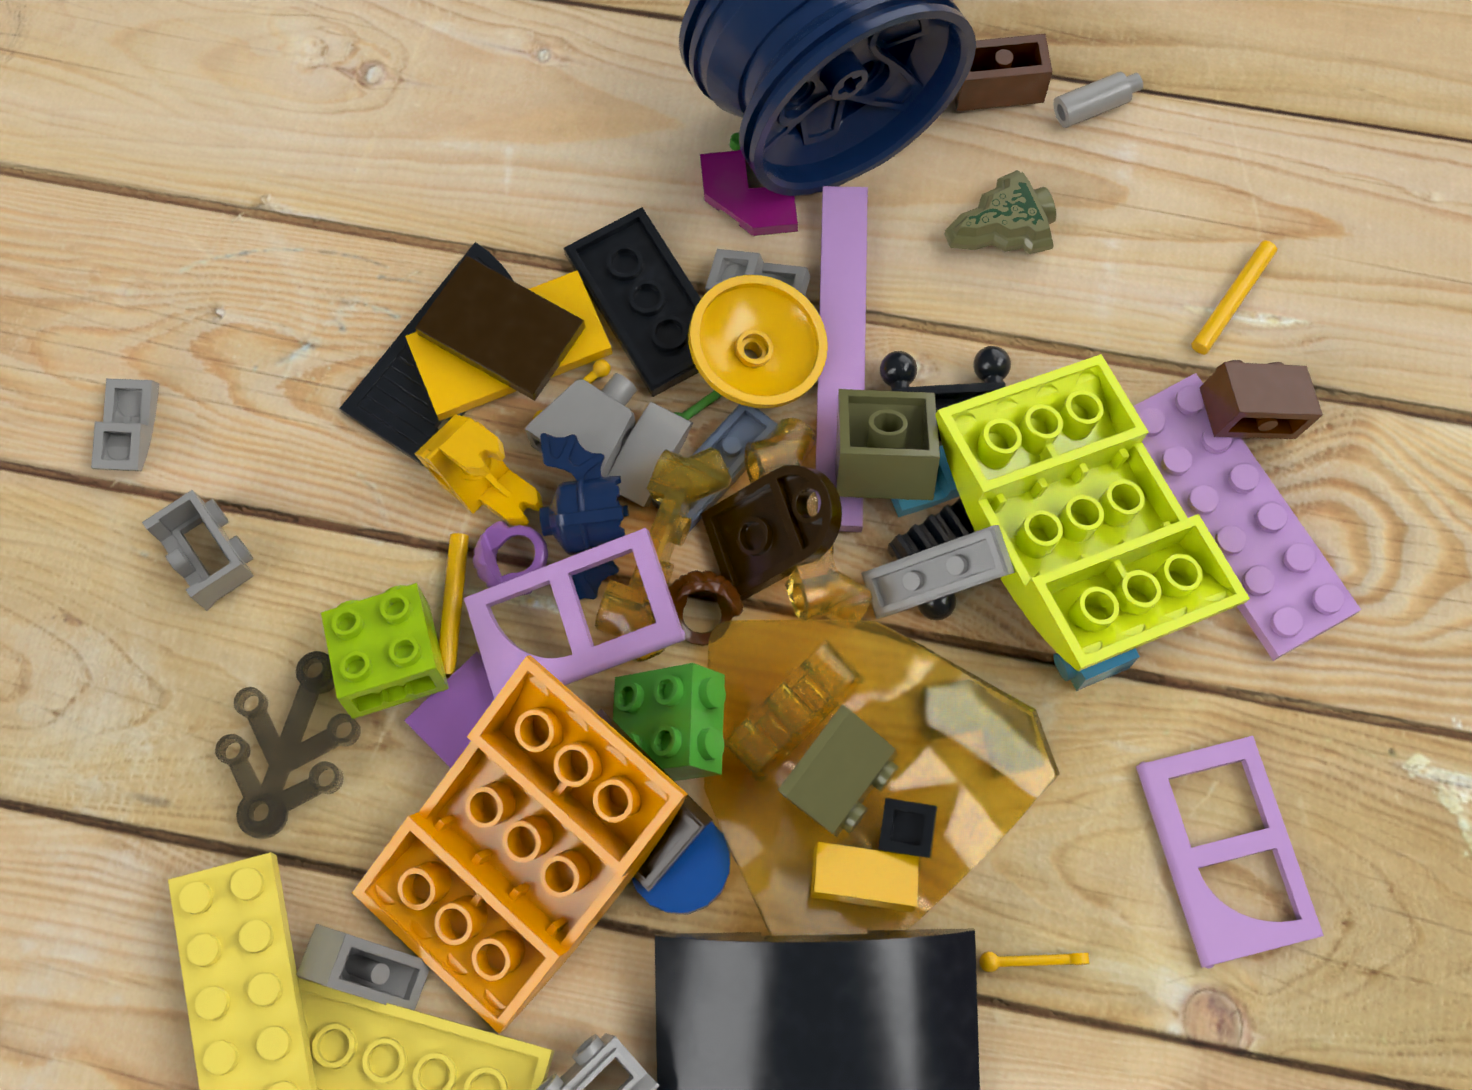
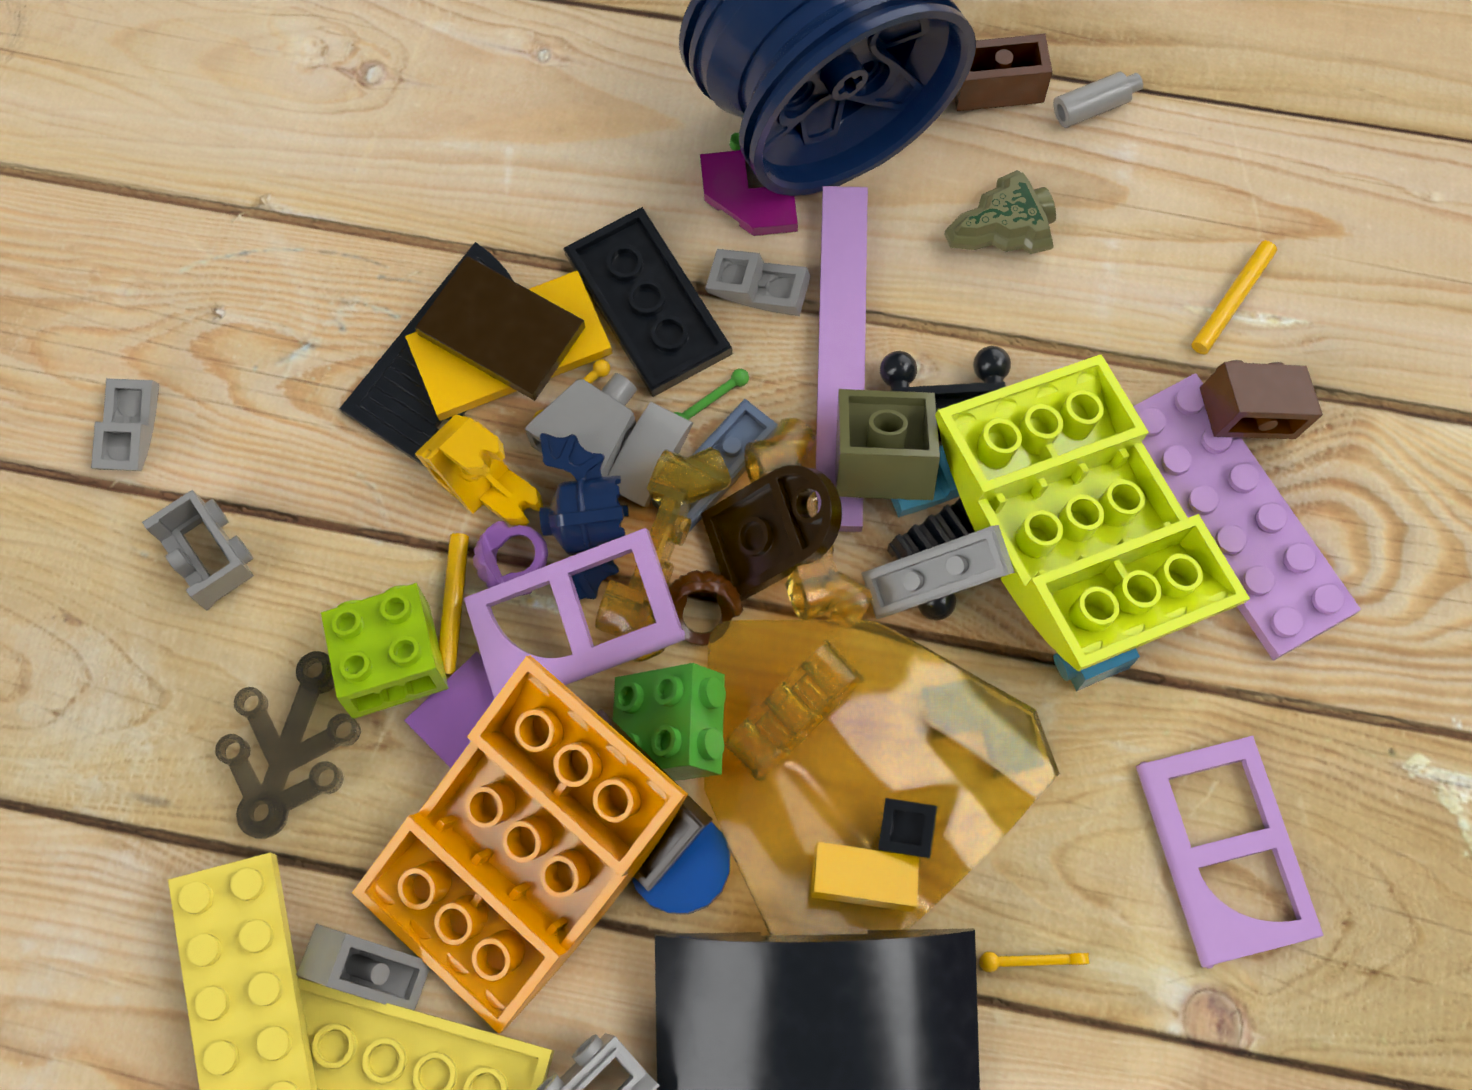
yellow dish [688,275,828,408] -> none
olive slope [778,704,899,837] -> none

